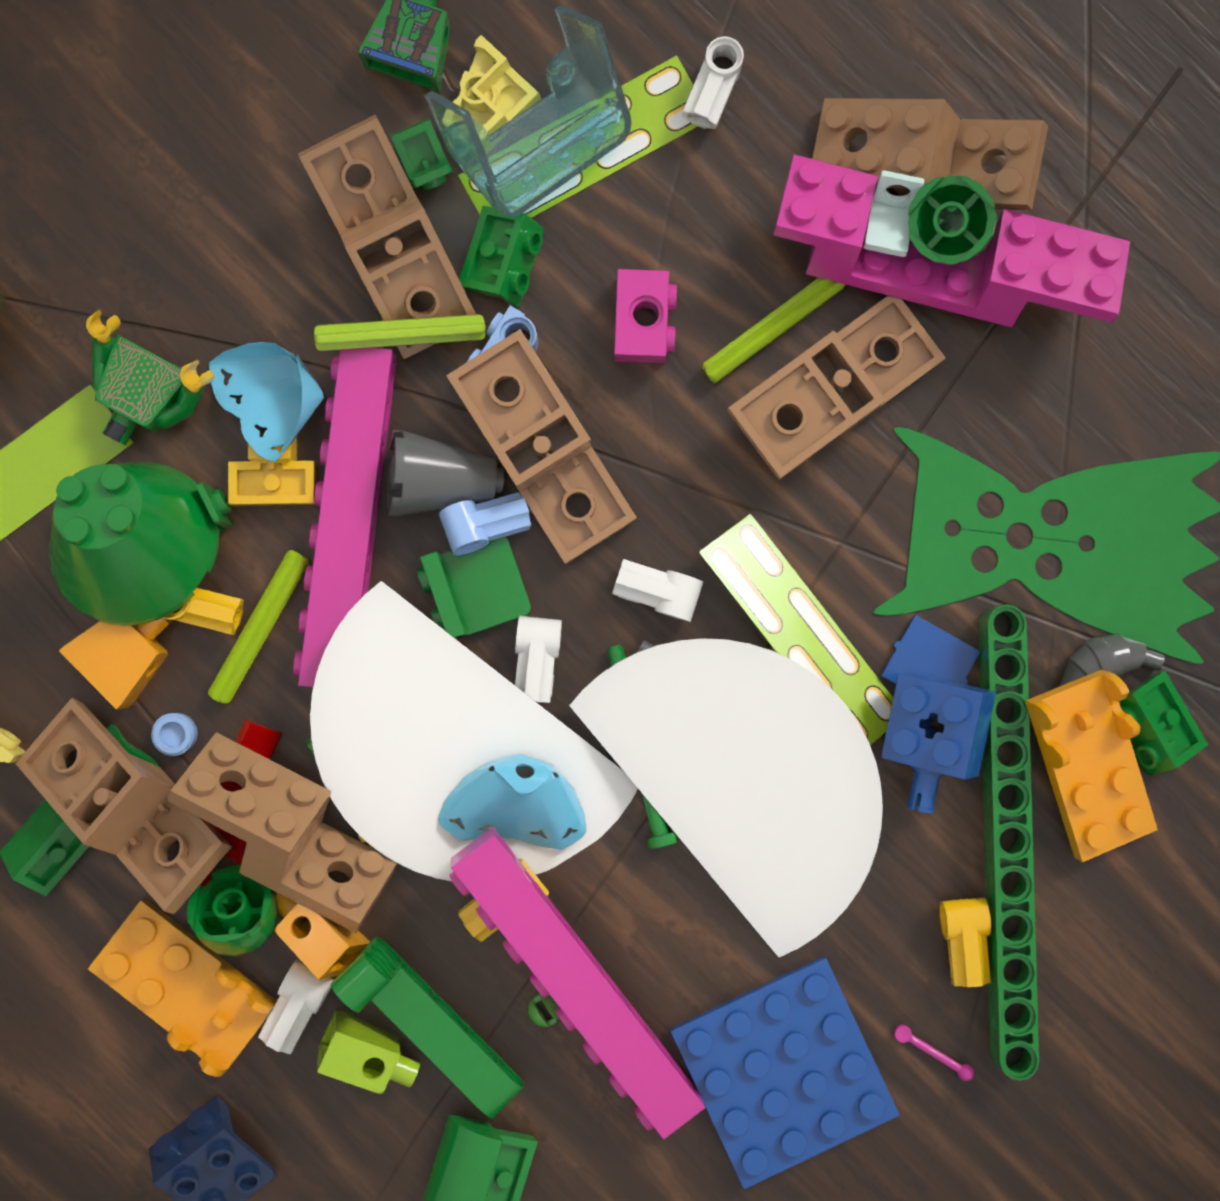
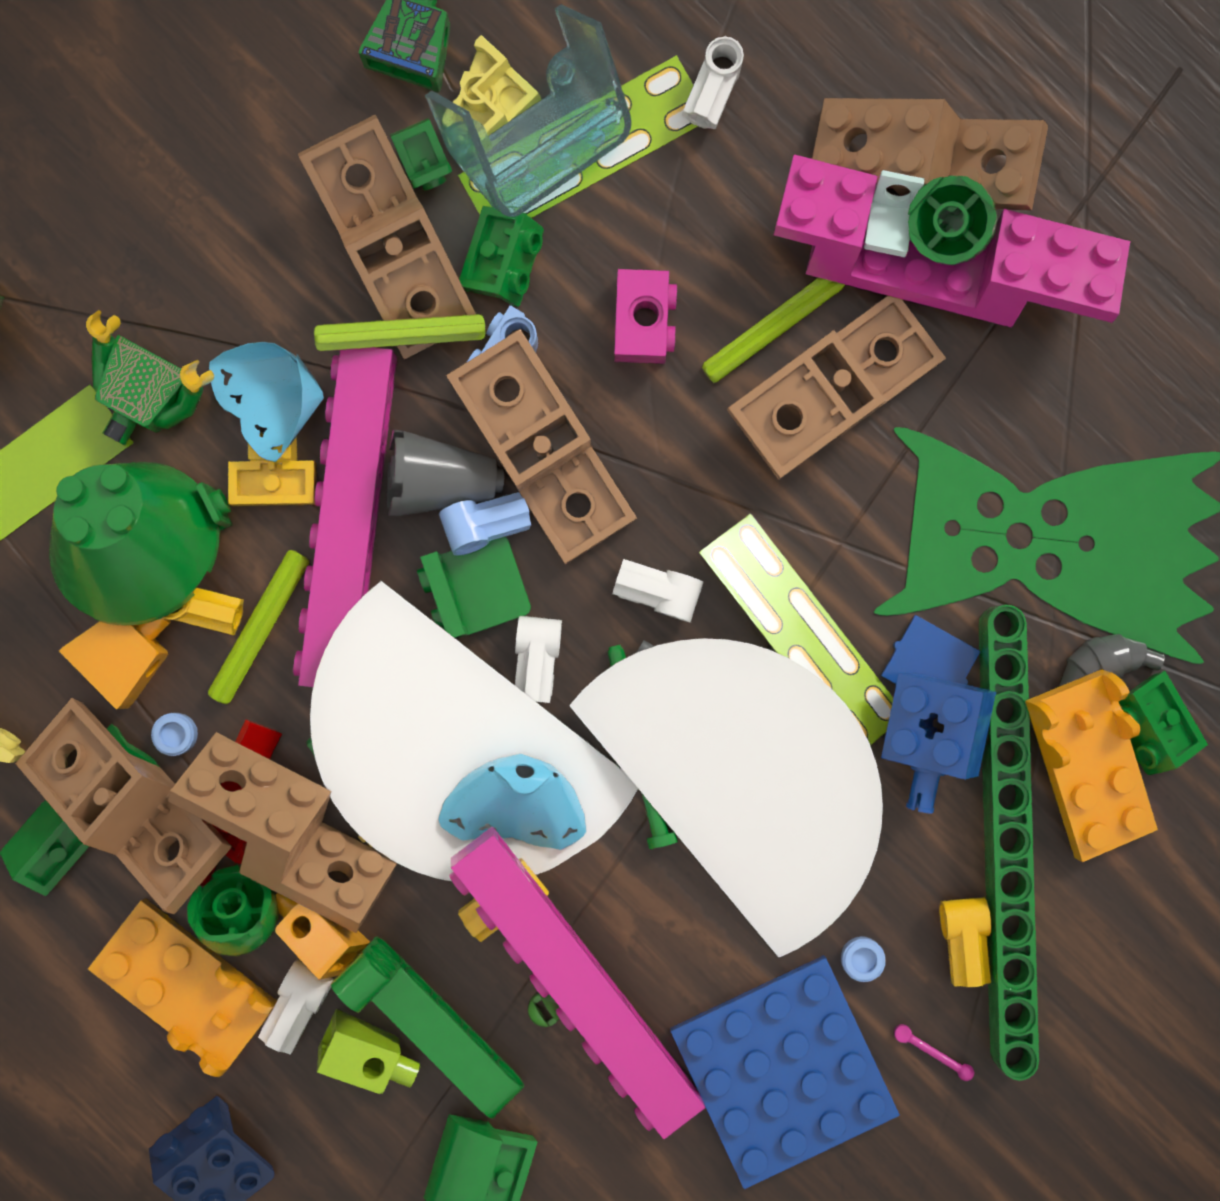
none -> light blue tile [841,937,885,982]

